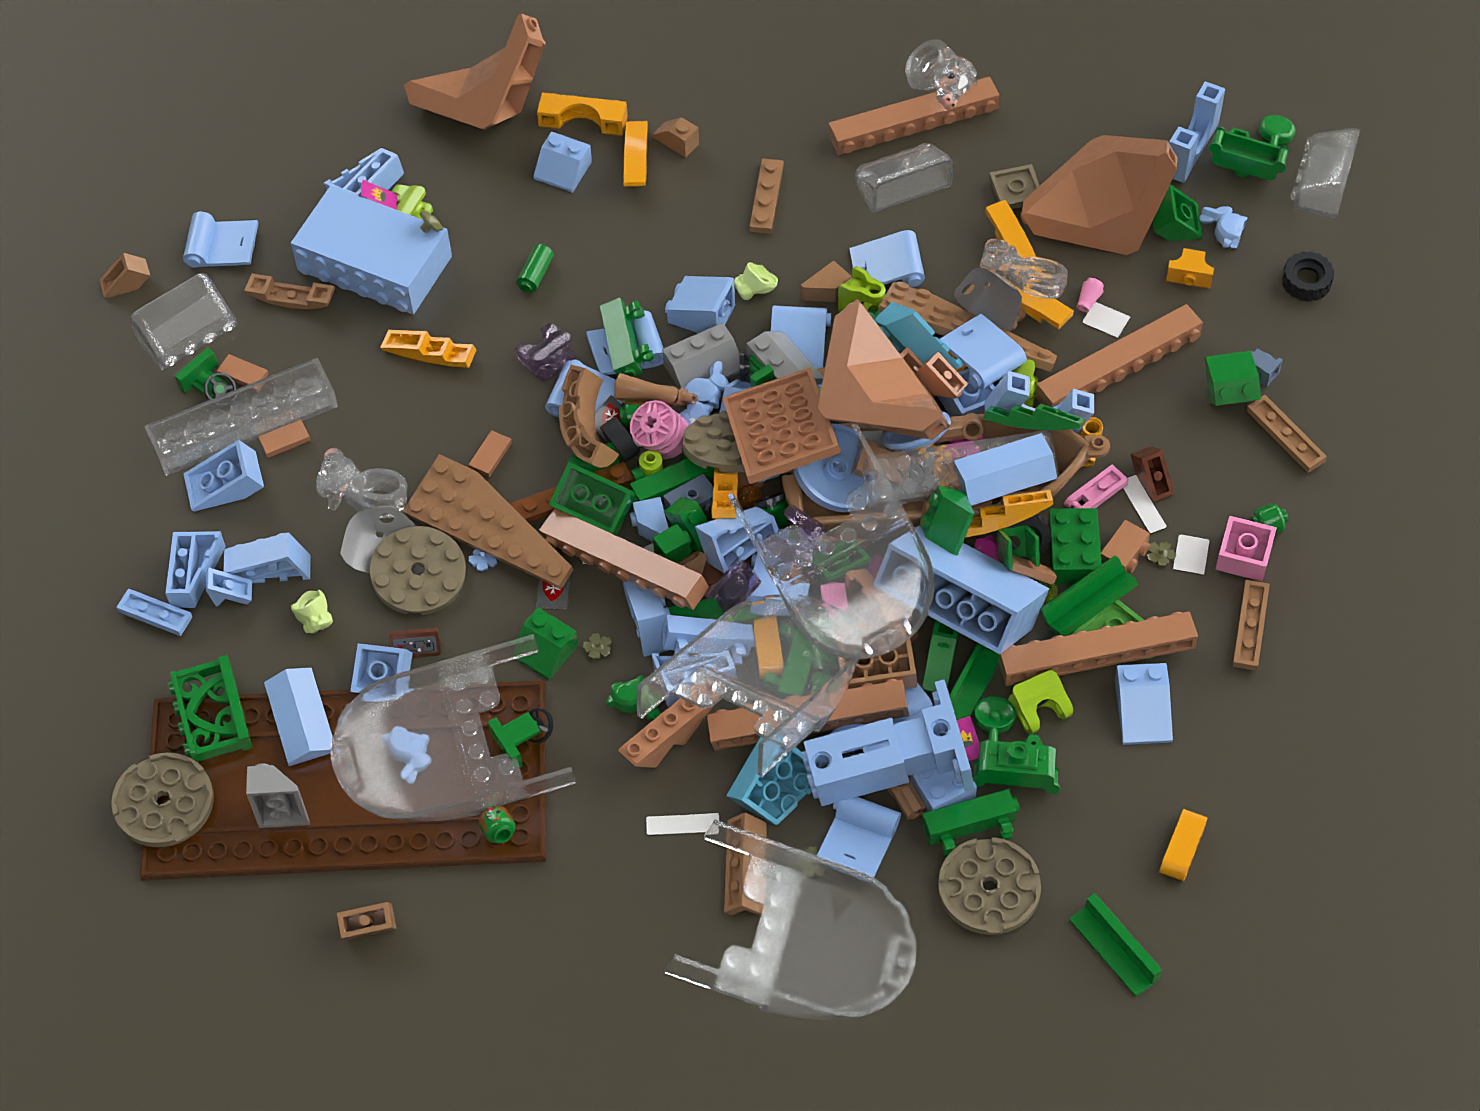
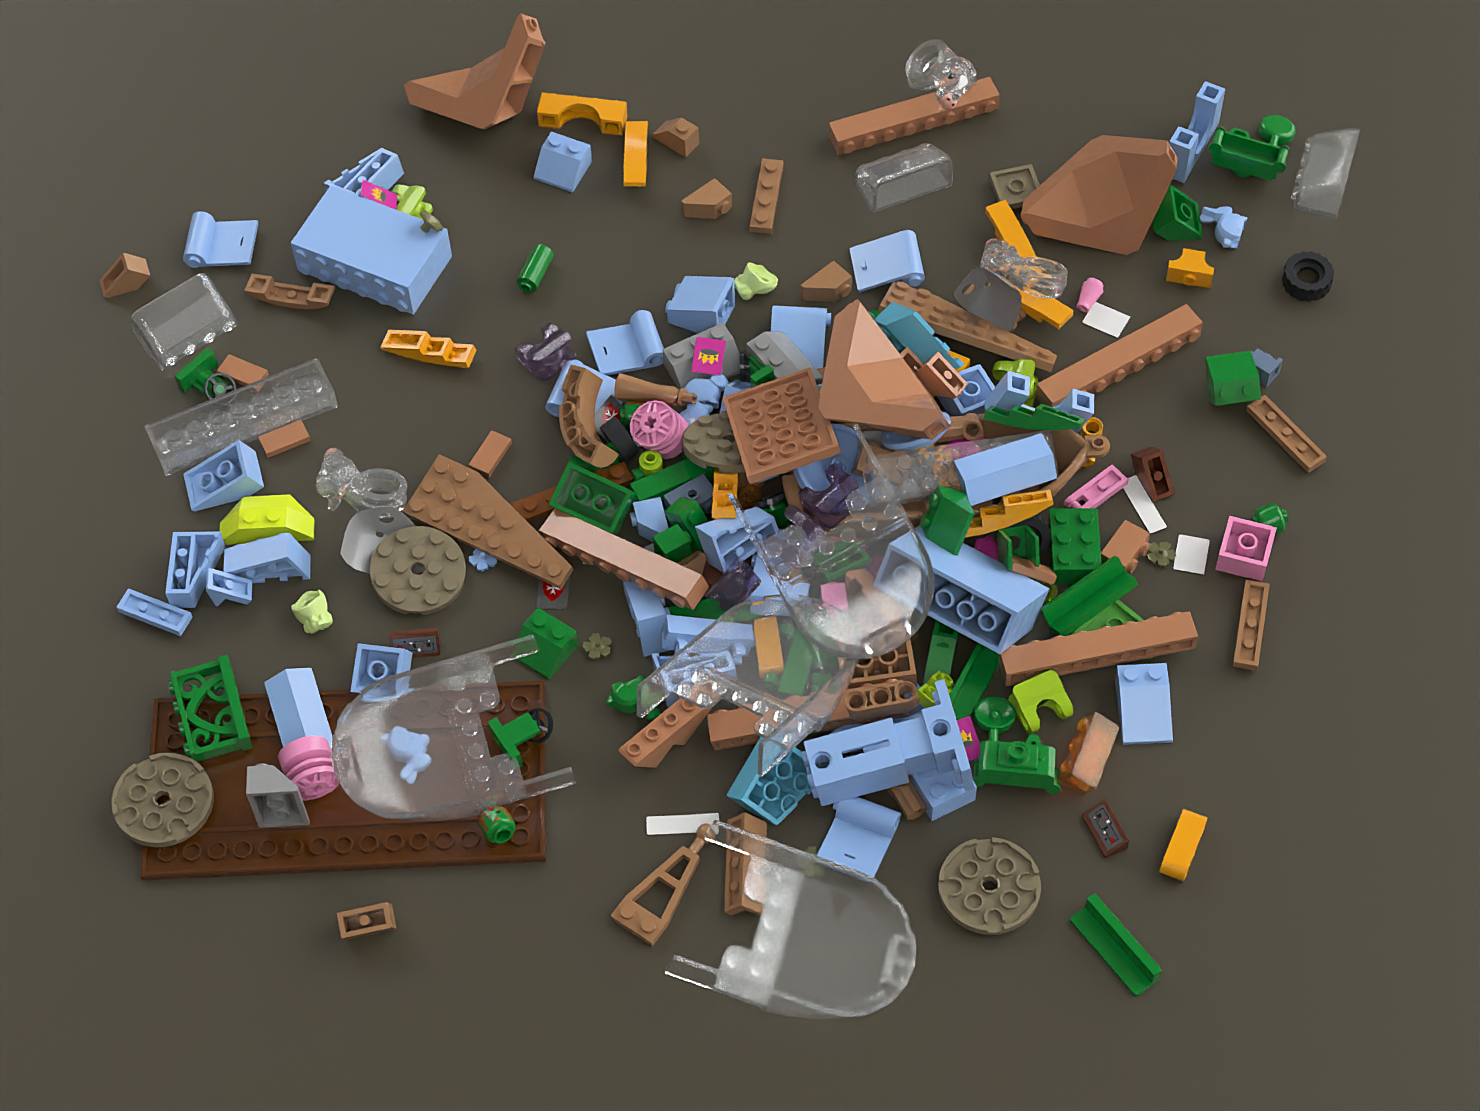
brick [600,297,654,377] -> none
lime piece [838,266,886,312] -> none
green brick [922,789,1020,857] -> none
light blue door [940,314,1027,390] -> none
none -> neon yellow wedge [220,494,315,545]
none -> bright pink wheel [278,736,341,801]
none -> medium nougat plate [610,823,716,946]
none -> medium nougat slope [681,178,732,219]
none -> dark pink sticker [691,337,726,375]
none -> clear purple piece [798,464,863,529]
none -> medium nougat beam [845,681,920,720]
none -> lime slope [917,671,955,708]
none -> clear orange brick [1059,711,1120,795]
none -> slope [1082,800,1129,858]

